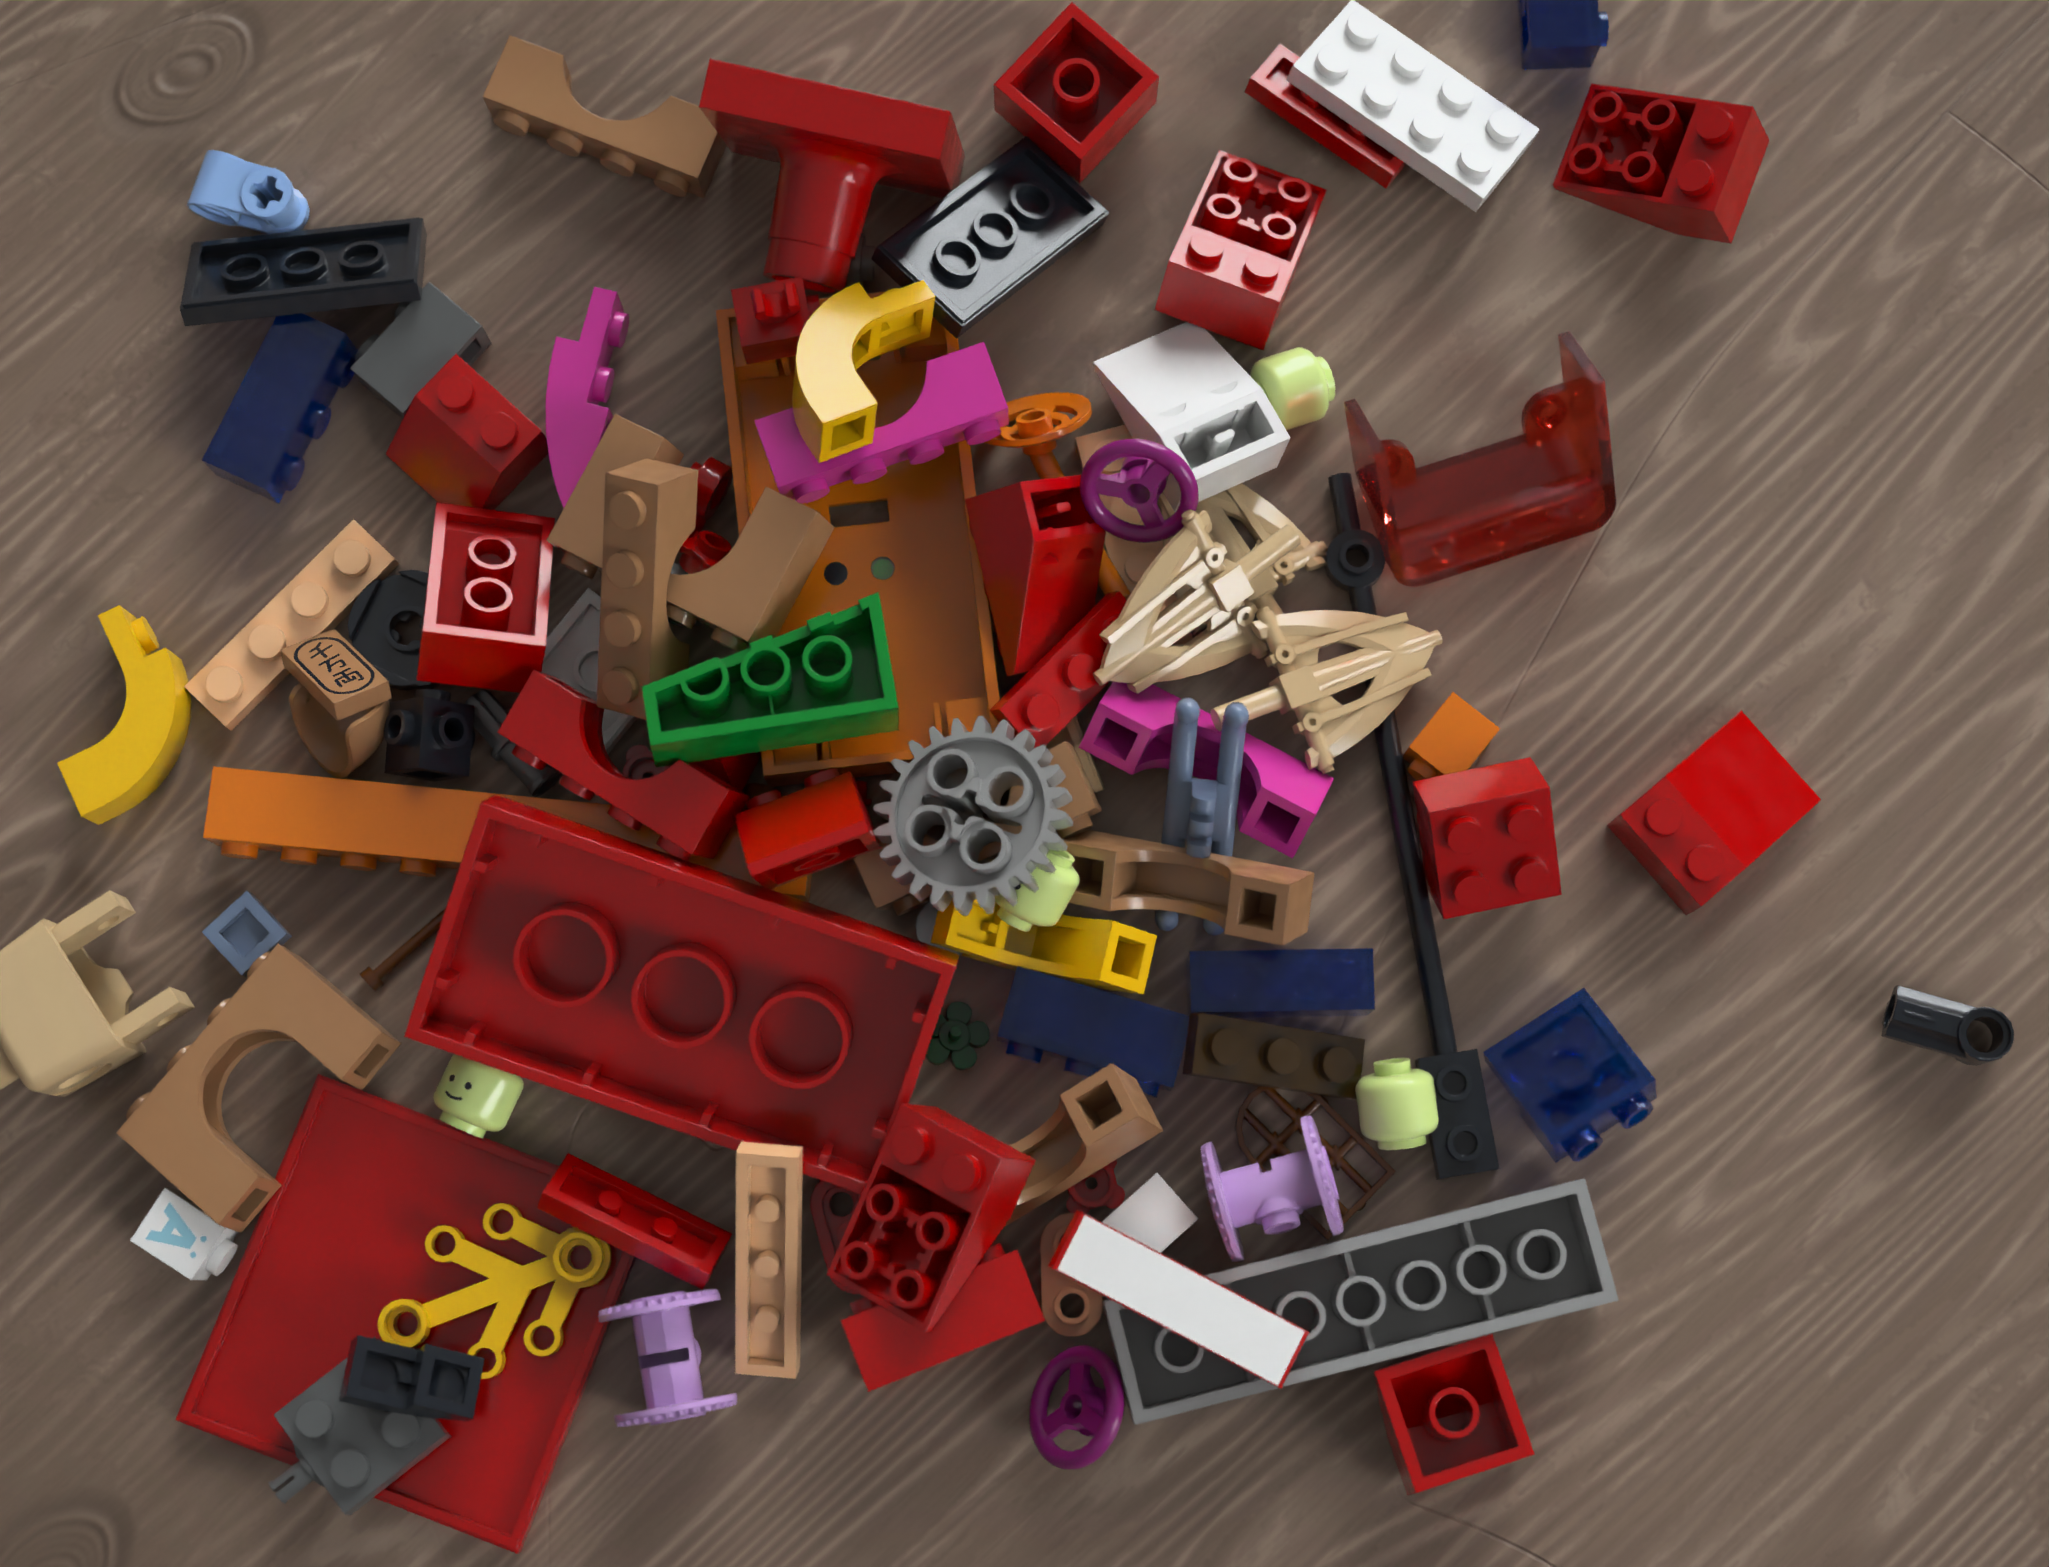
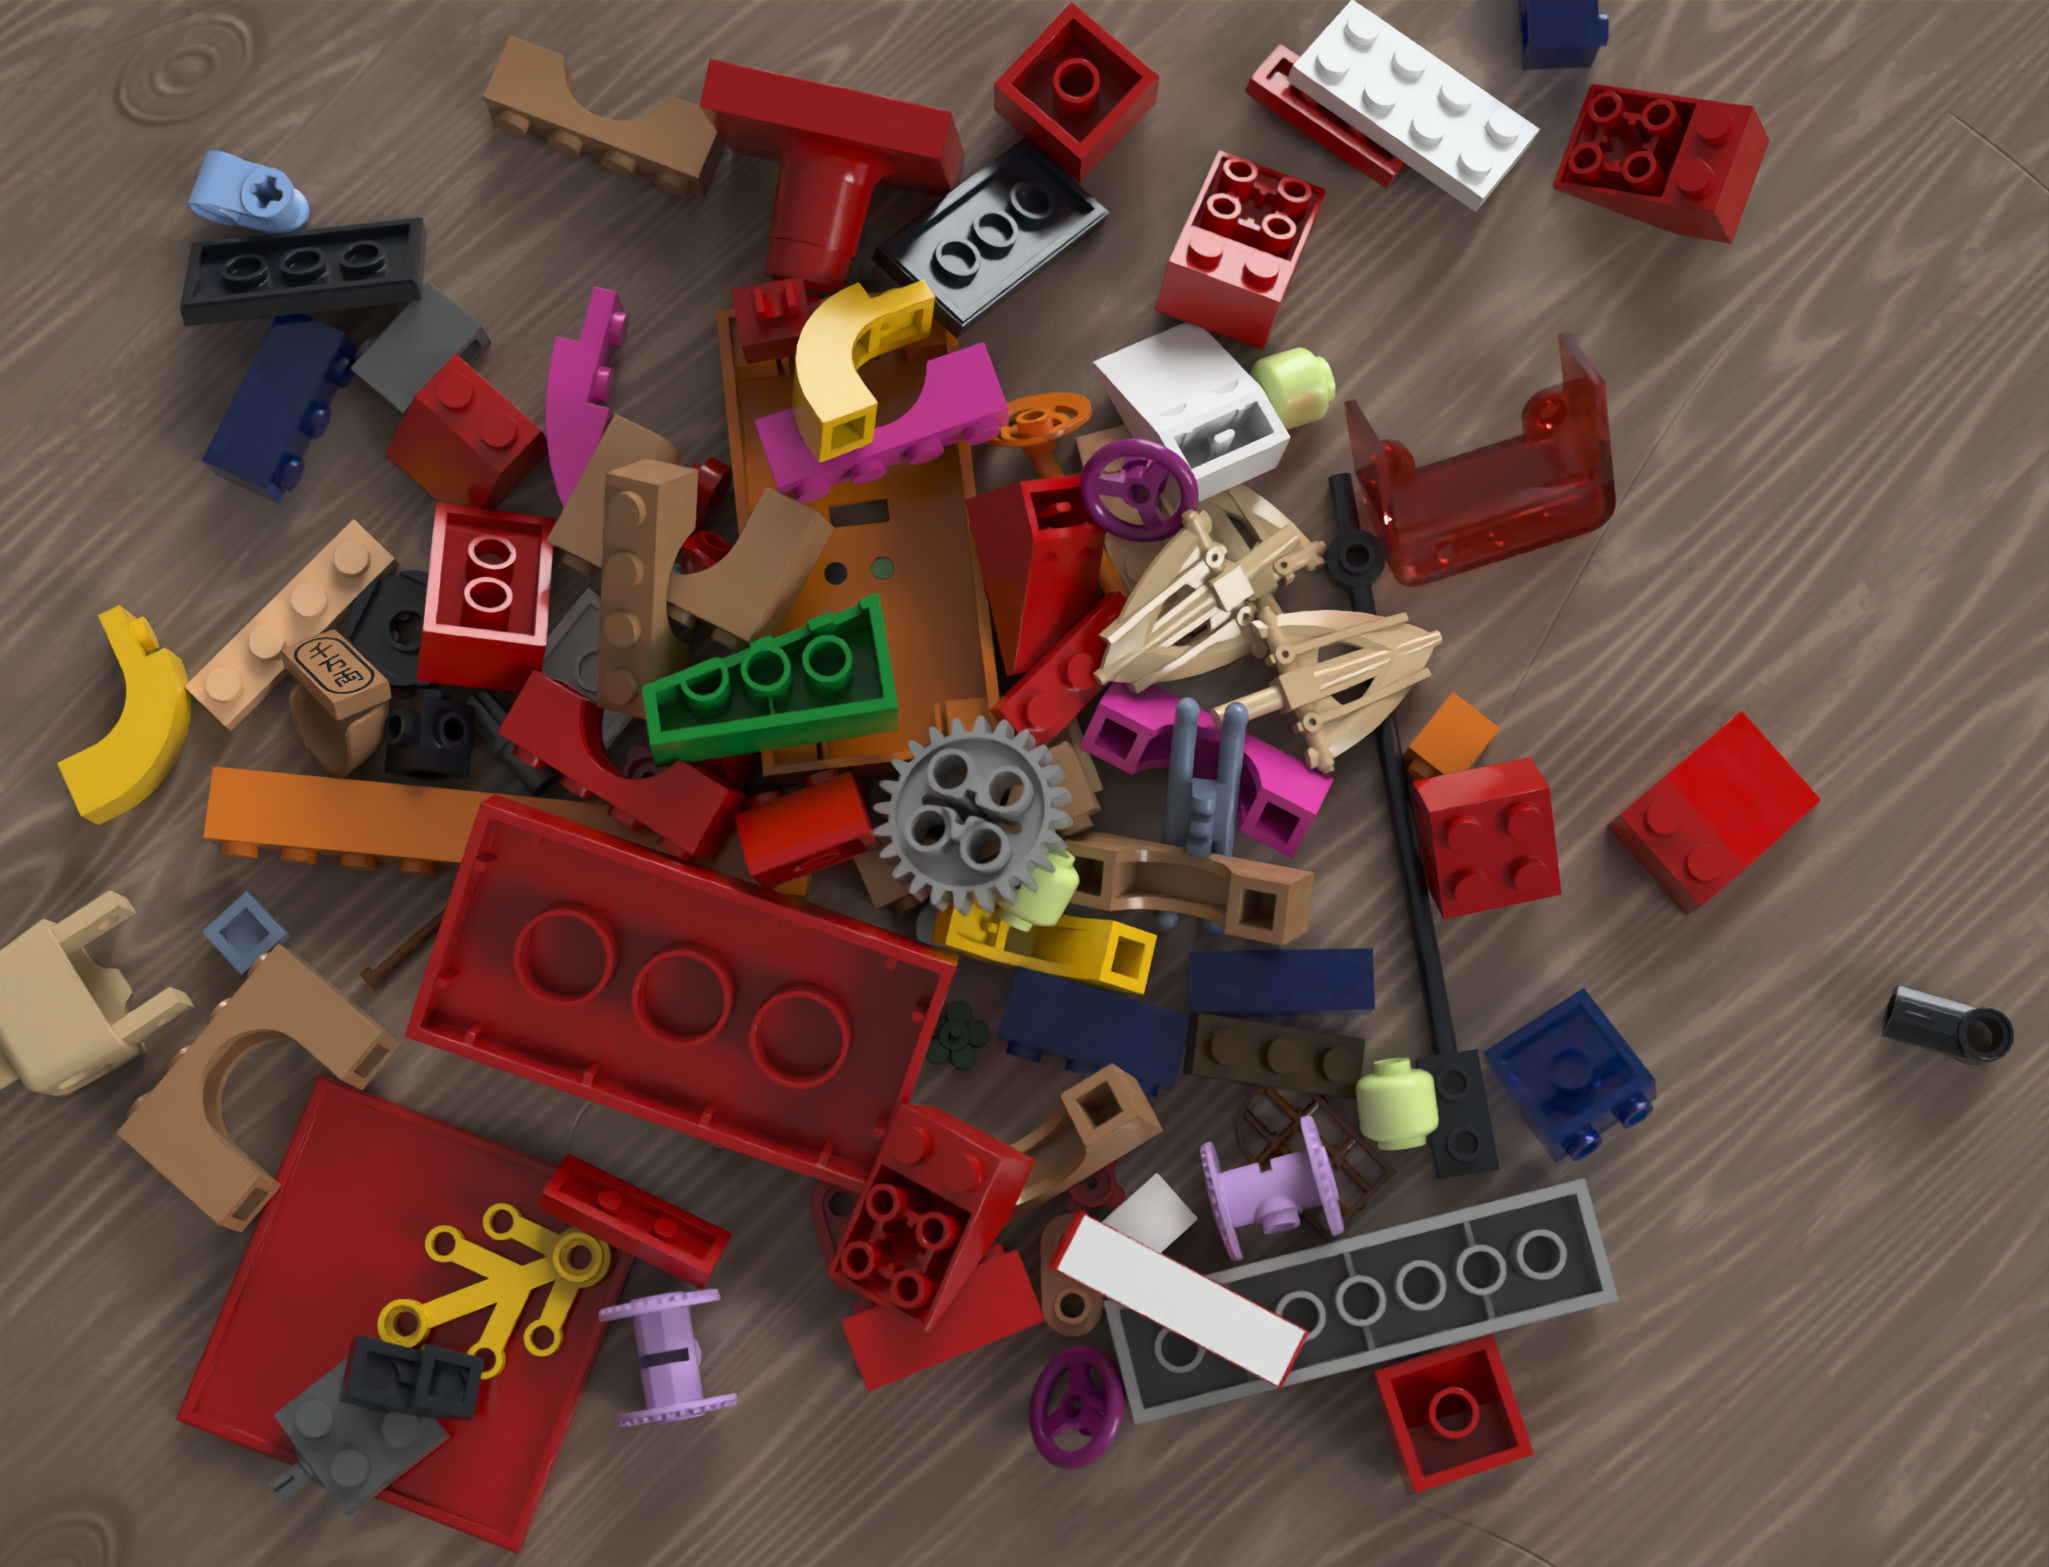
white brick [130,1188,238,1280] -> none
yellowish green head [433,1054,524,1139] -> none
light nougat plate [735,1142,803,1379] -> none

